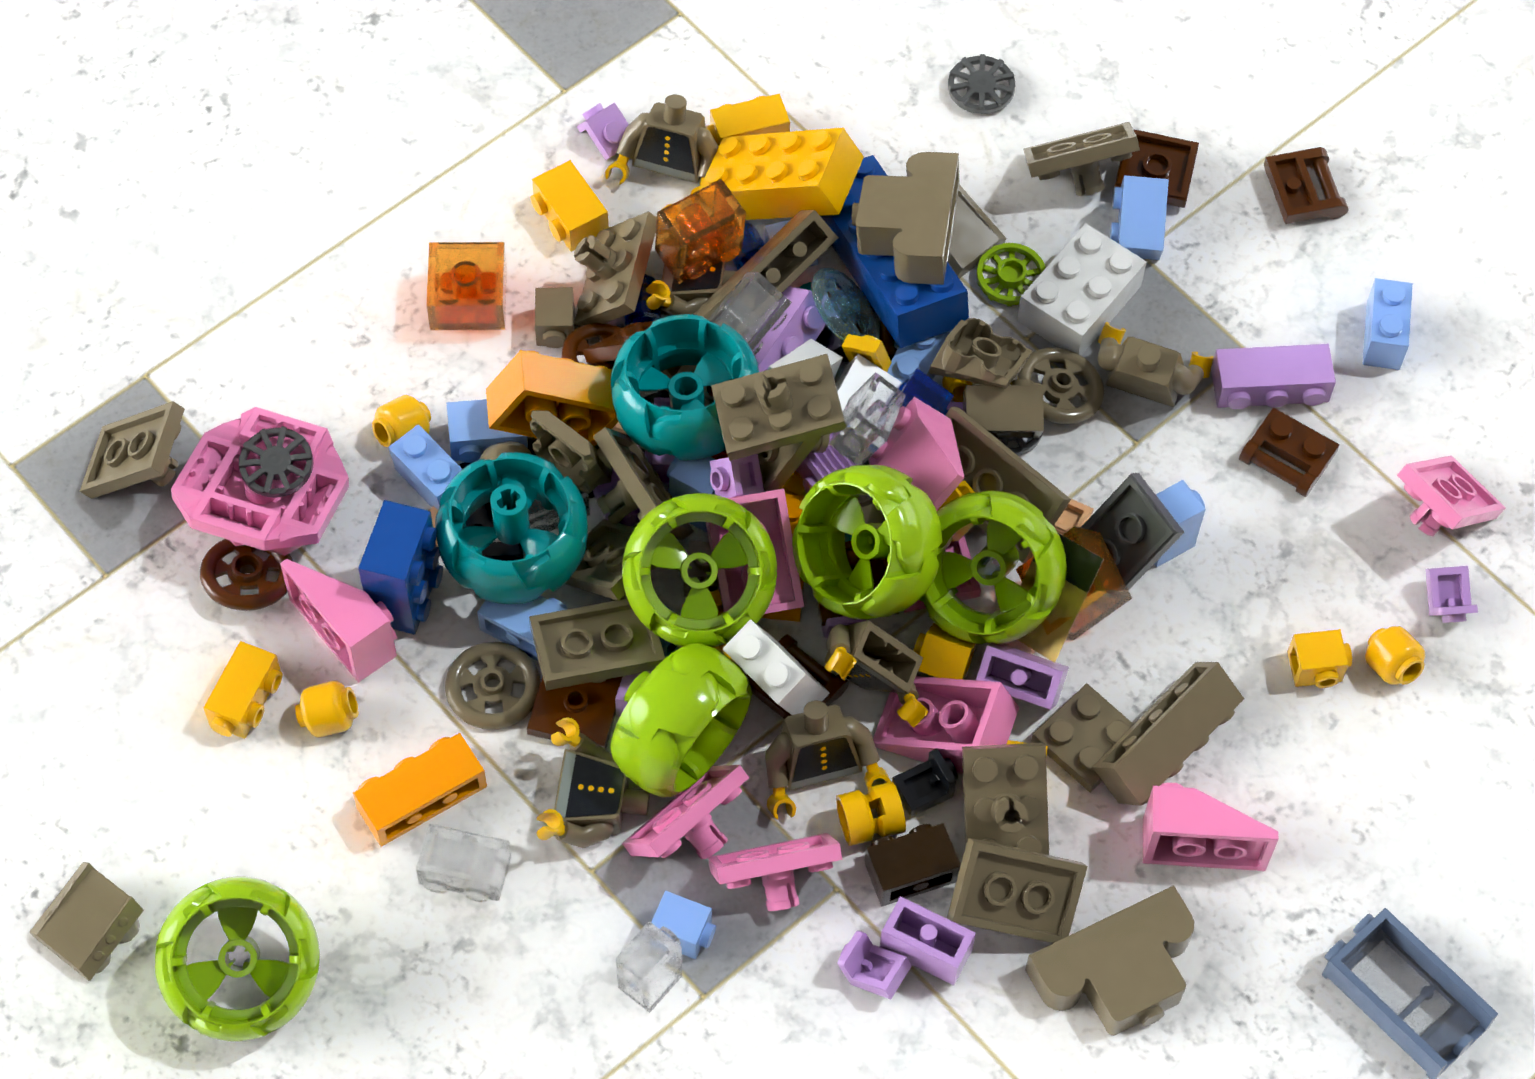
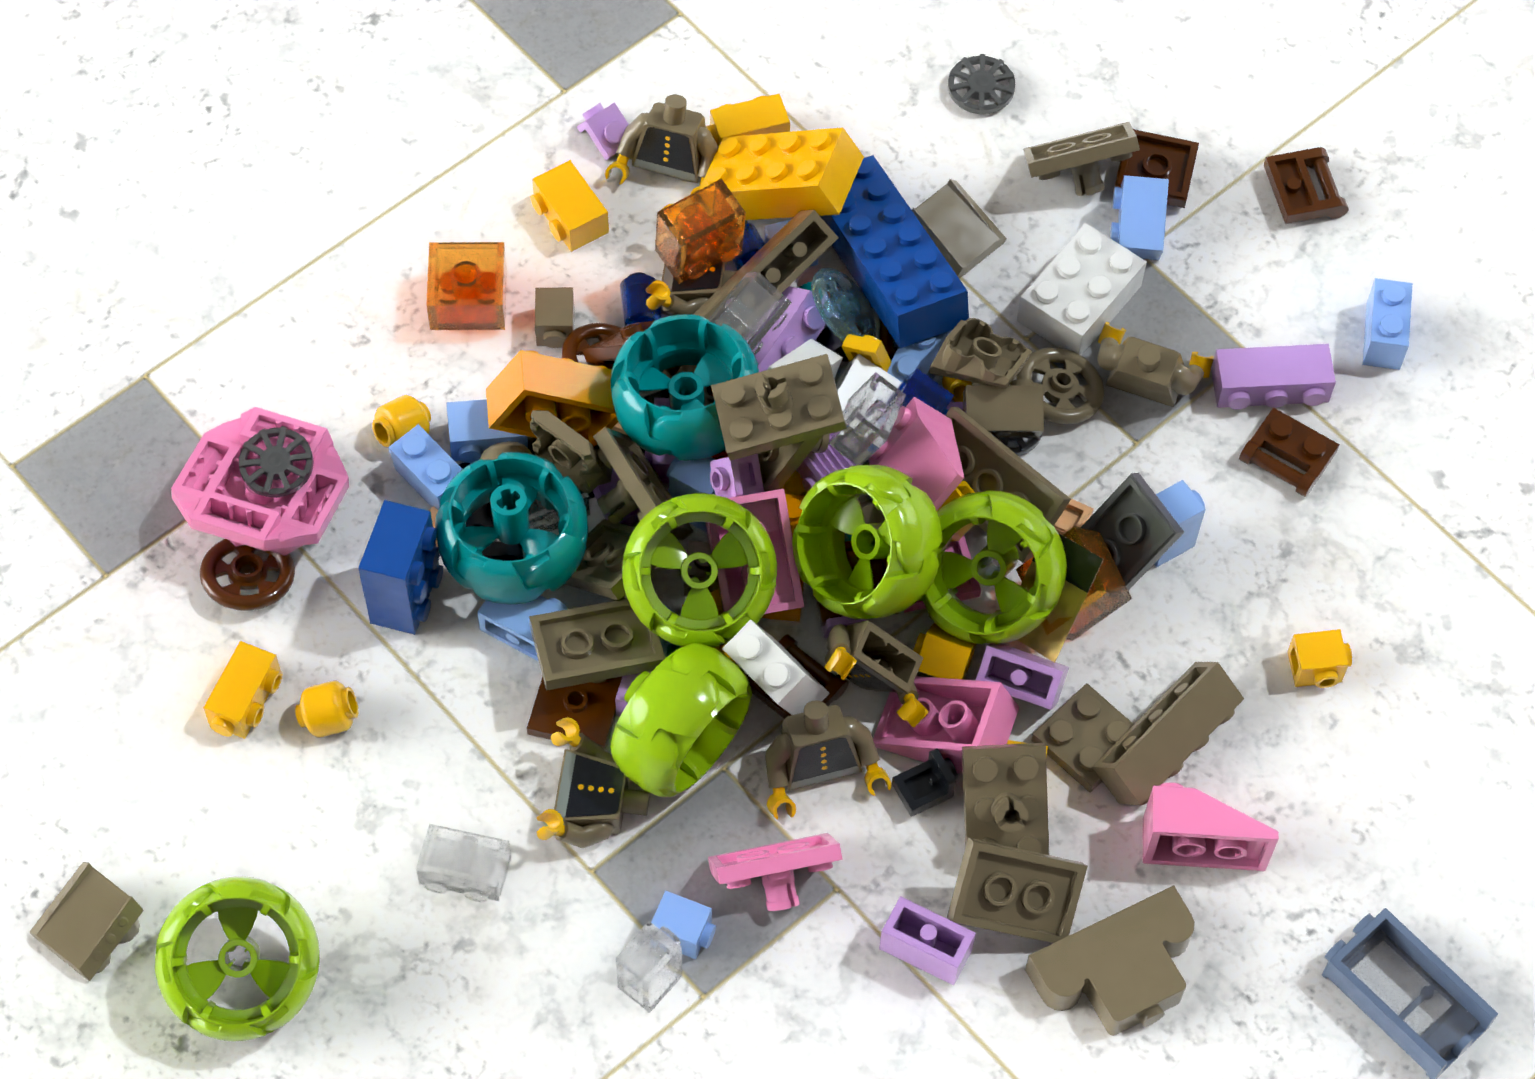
dark tan plate [80,401,185,499] -> none
bright pink slope [280,559,397,683] -> none
light orange brick [353,733,487,847] -> none
dark tan plate [445,642,541,730] -> none
dark tan plate [574,211,659,327] -> none
bright pink plate [622,765,749,859] -> none
yellow wheel [836,781,906,846] -> none
lavender bracket [837,930,912,1000] -> none
dark tan brick [852,152,960,285] -> none
dark brown brick [864,823,961,907] -> none
lime wheel [977,243,1046,307] -> none
yellow head [1365,626,1425,685] -> none
bright pink plate [1397,455,1506,536] -> none
lavender bracket [1425,566,1478,623] -> none

